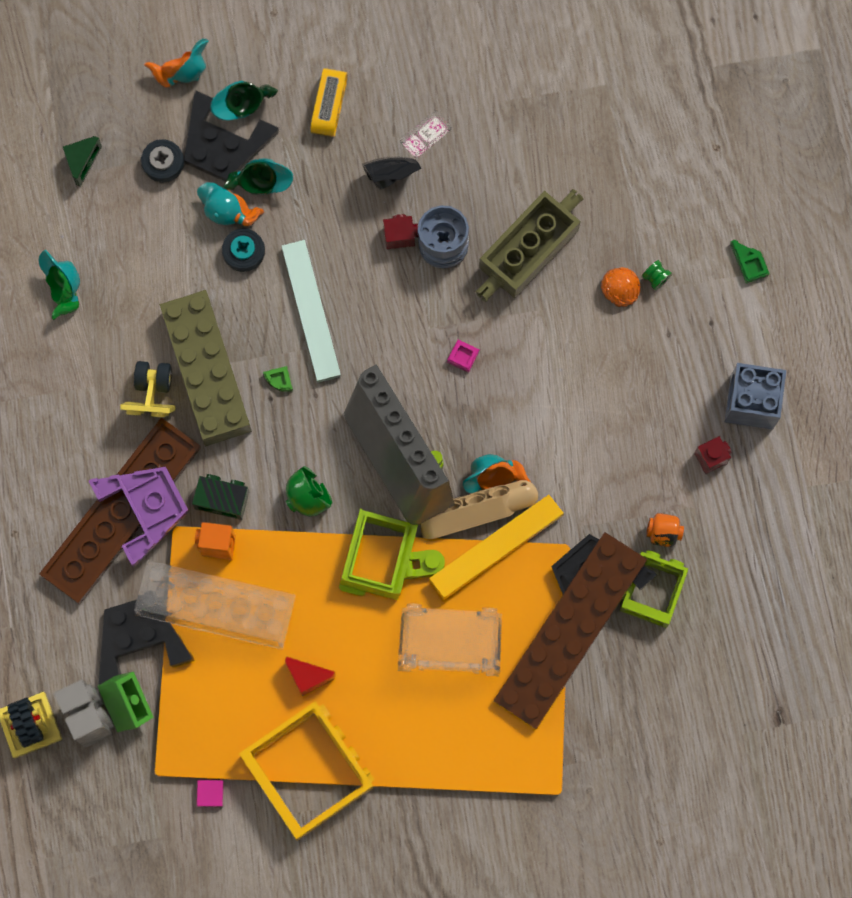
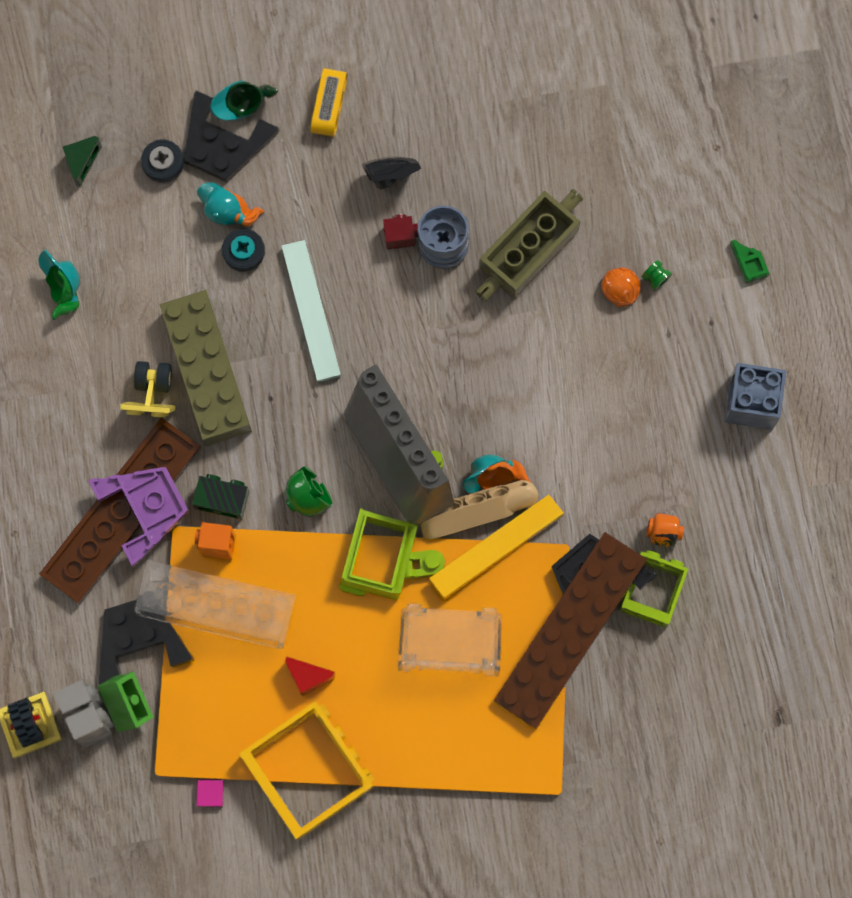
hair [144,38,209,87] -> none
dark green hair [223,158,293,194] -> none
bright green tile [263,366,293,392] -> none
clear tile [400,110,452,159] -> none
dark pink tile [447,339,480,373] -> none
dark red brick [694,436,732,474] -> none

